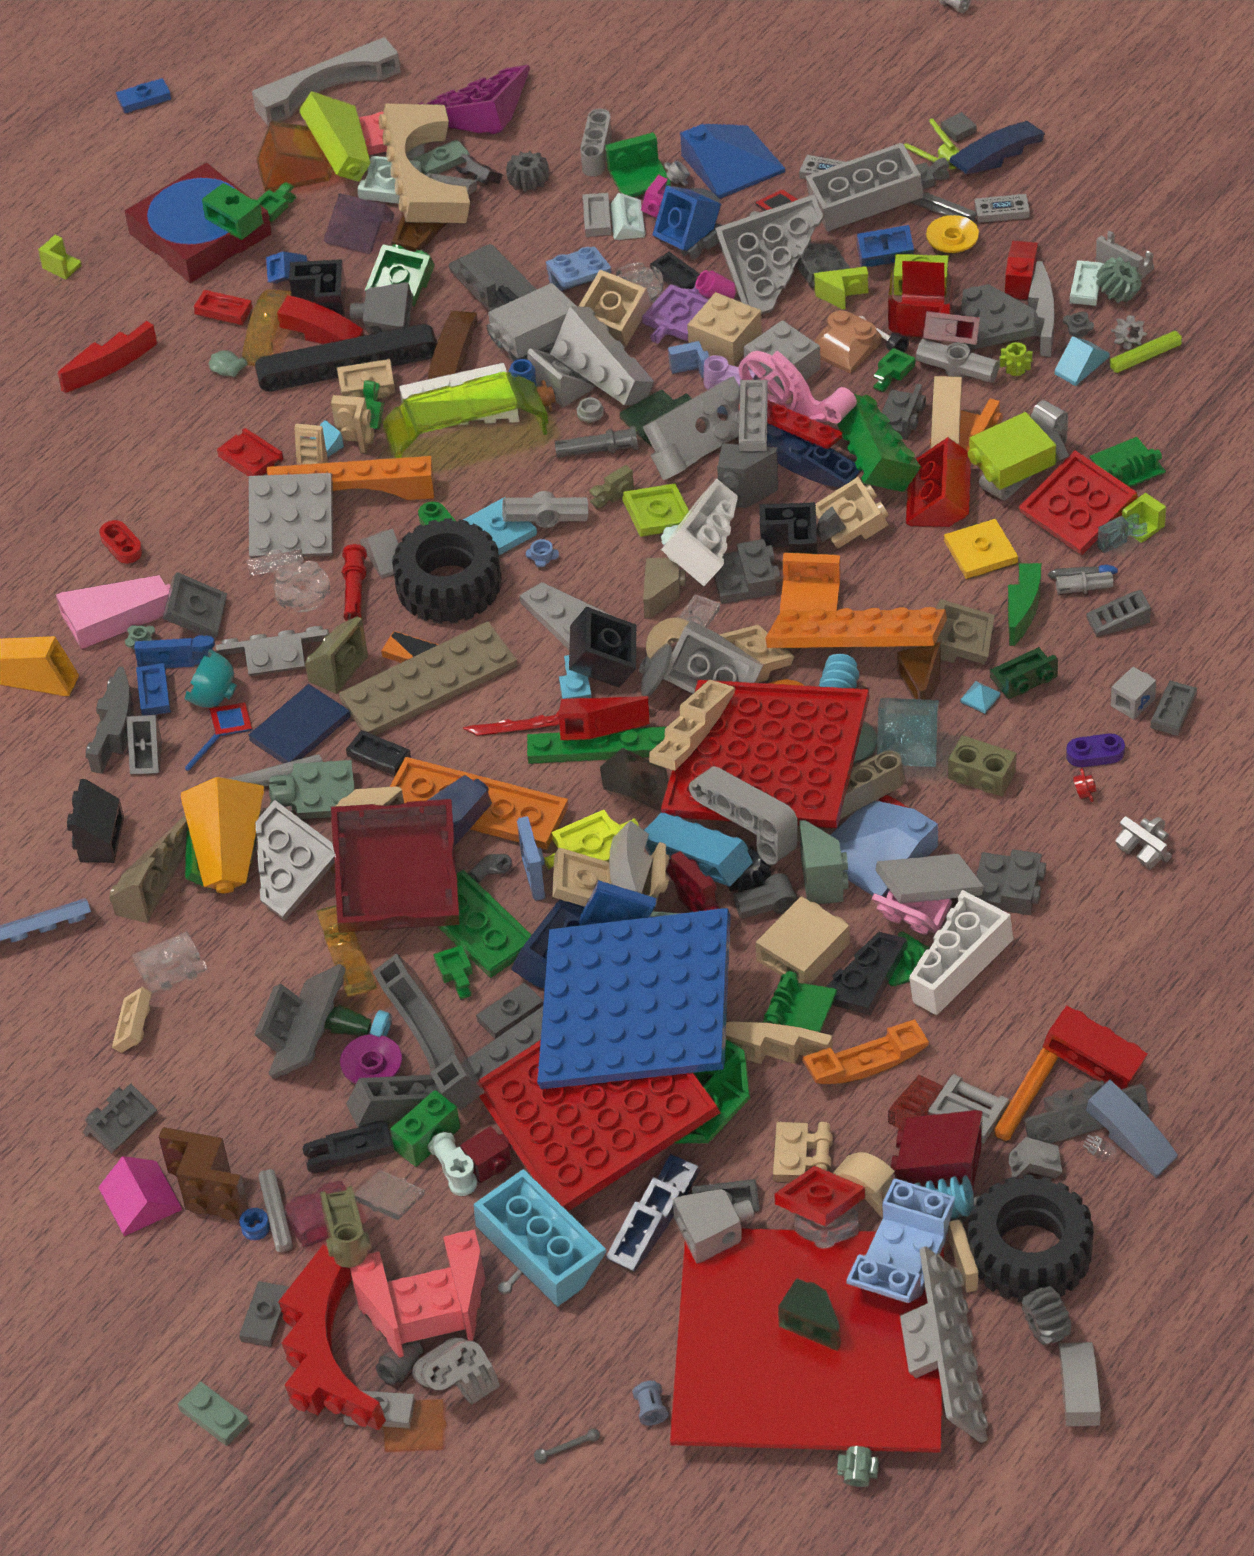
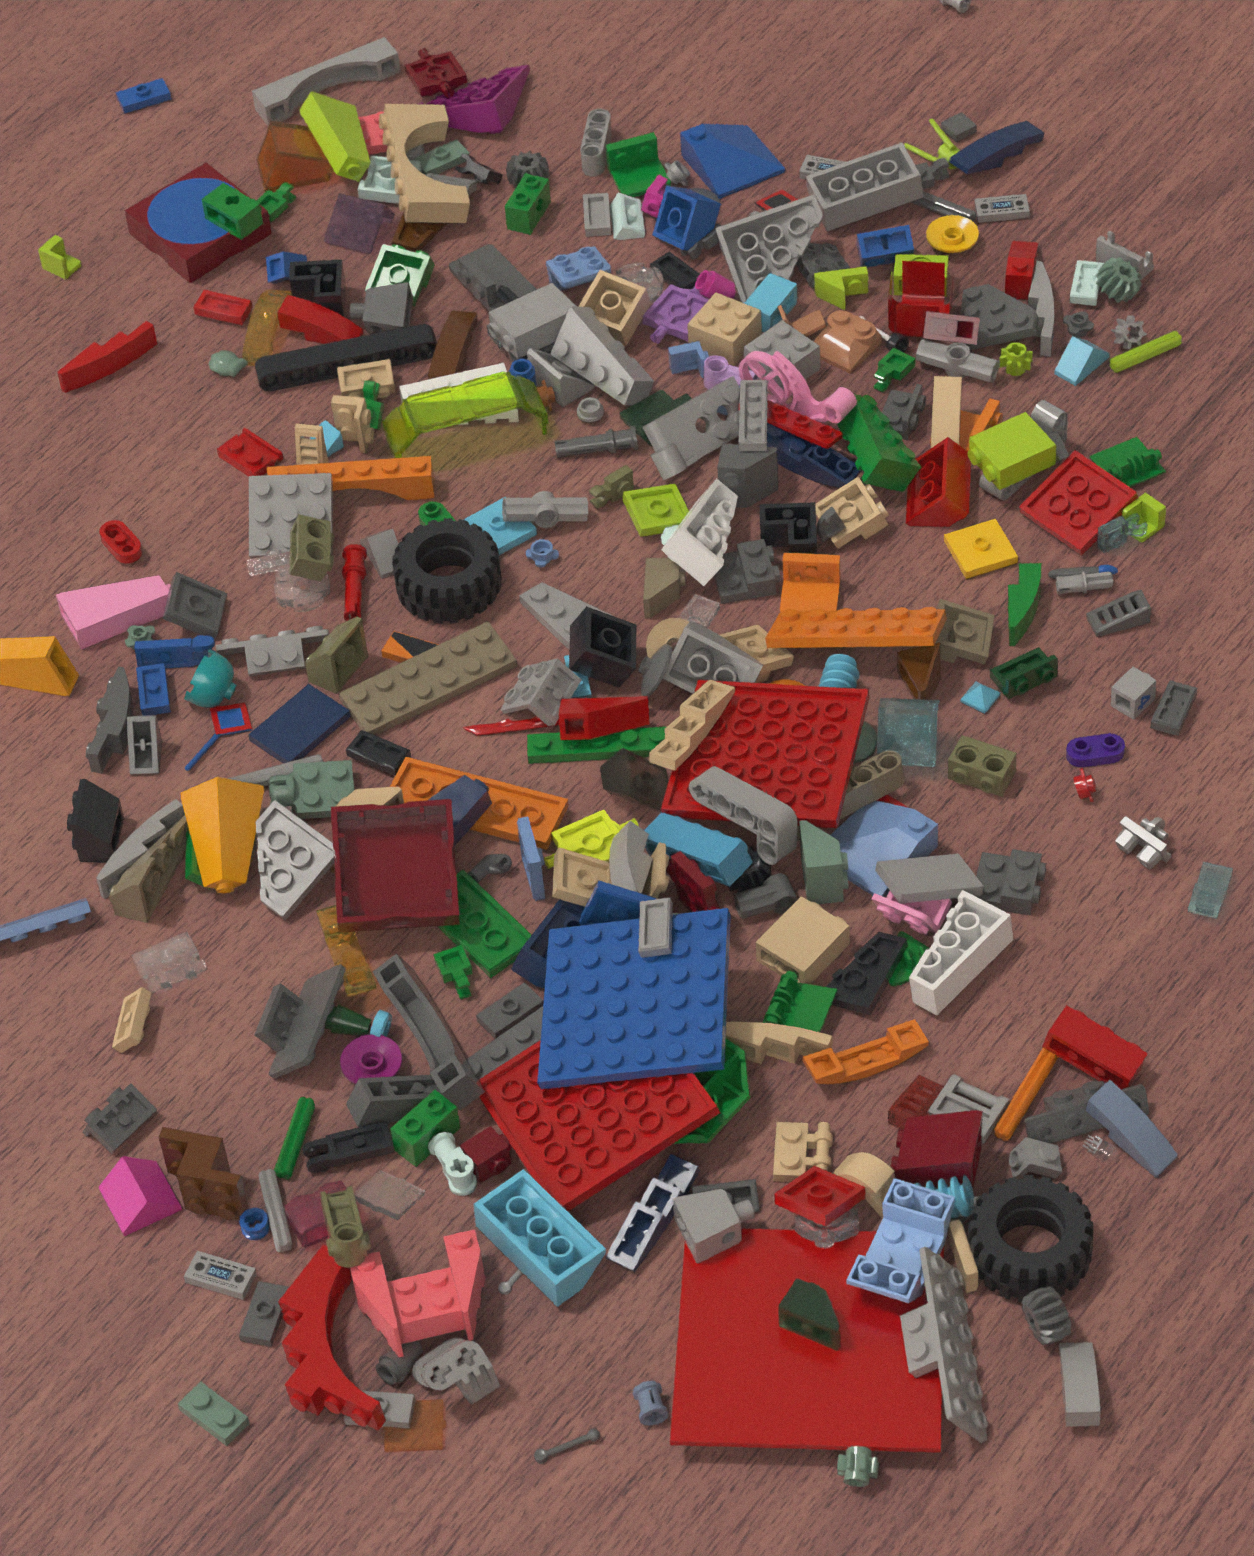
none -> light grey slope [96,799,185,899]
none -> light grey tile [184,1251,257,1300]
none -> green axle [274,1097,315,1180]
none -> olive brick [289,514,334,582]
none -> dark red plate [404,48,468,98]
none -> light grey bracket [501,658,582,726]
none -> green brick [505,173,551,235]
none -> light grey tile [639,897,673,958]
none -> medium azure panel [744,273,797,332]
none -> nougat bracket [777,305,826,337]
none -> clear light blue slope [1188,861,1233,919]

